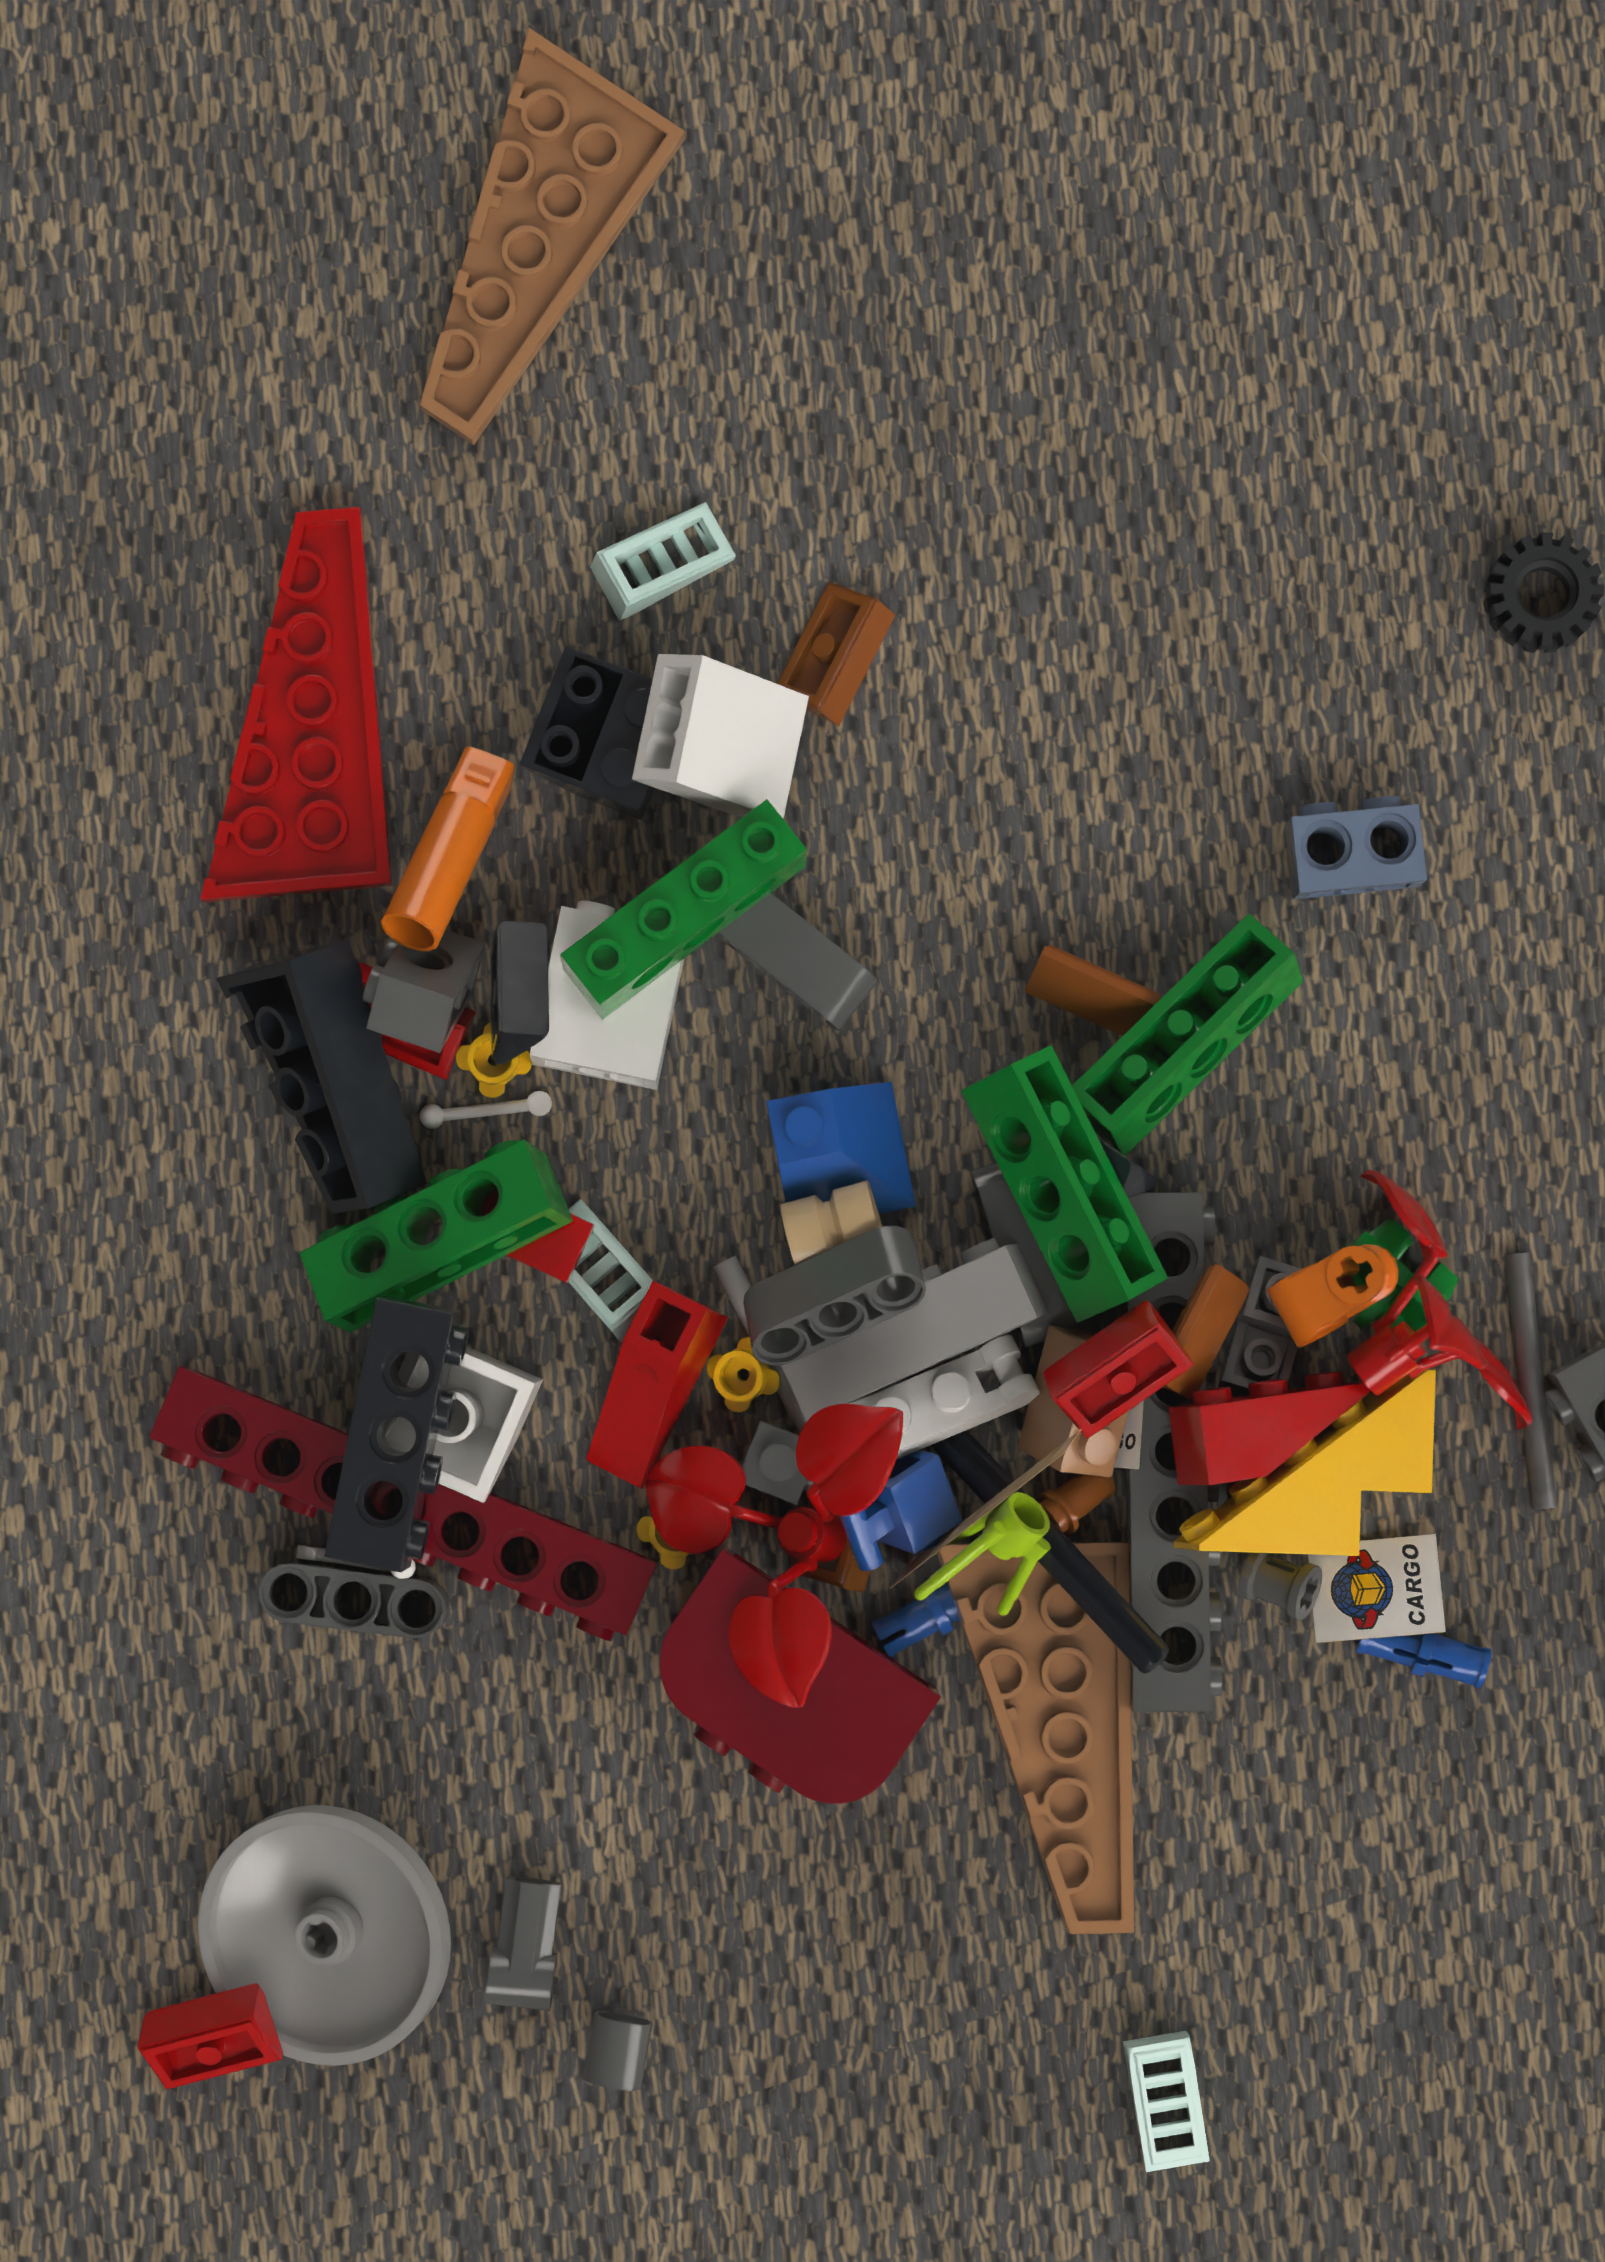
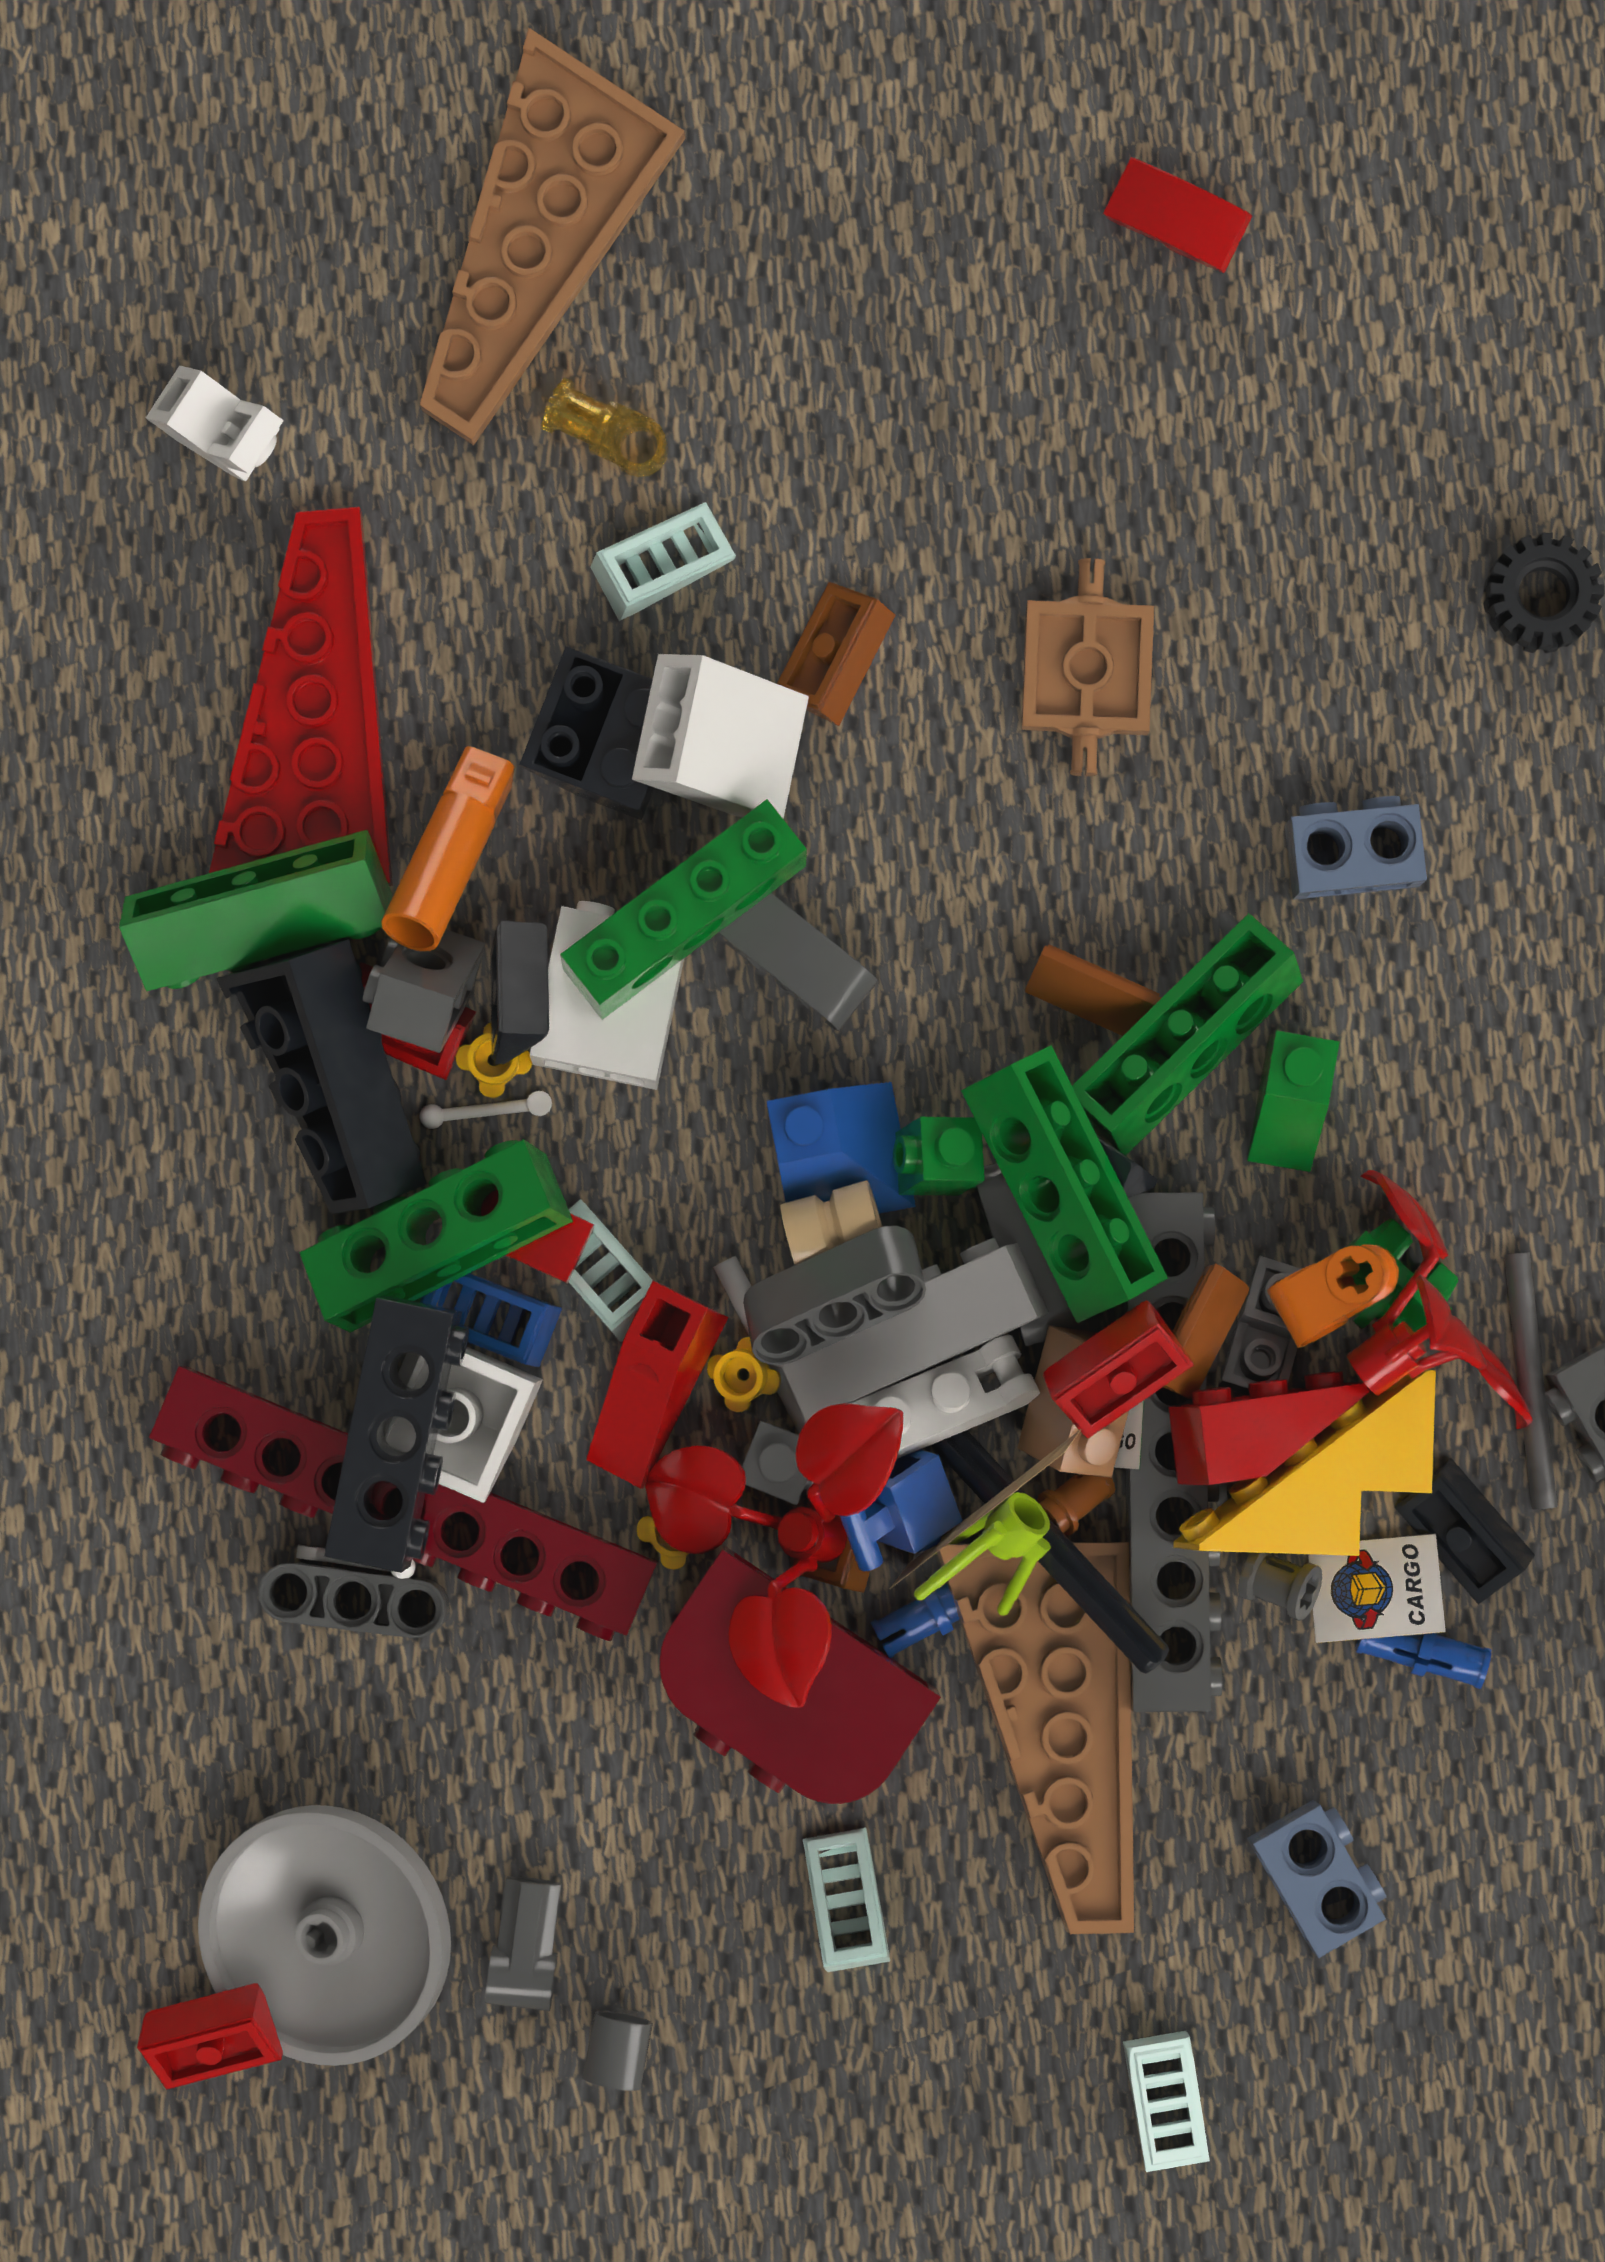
none -> green brick [119,830,392,992]
none -> white brick [146,366,283,481]
none -> blue slope [420,1273,562,1367]
none -> clear yellow connector [541,378,669,477]
none -> light aqua slope [803,1828,890,1972]
none -> green brick [893,1116,985,1196]
none -> medium nougat plate [1021,558,1154,776]
none -> red slope [1103,157,1252,273]
none -> green slope [1247,1030,1340,1172]
none -> sand blue brick [1247,1800,1387,1958]
none -> black slope [1395,1458,1535,1605]

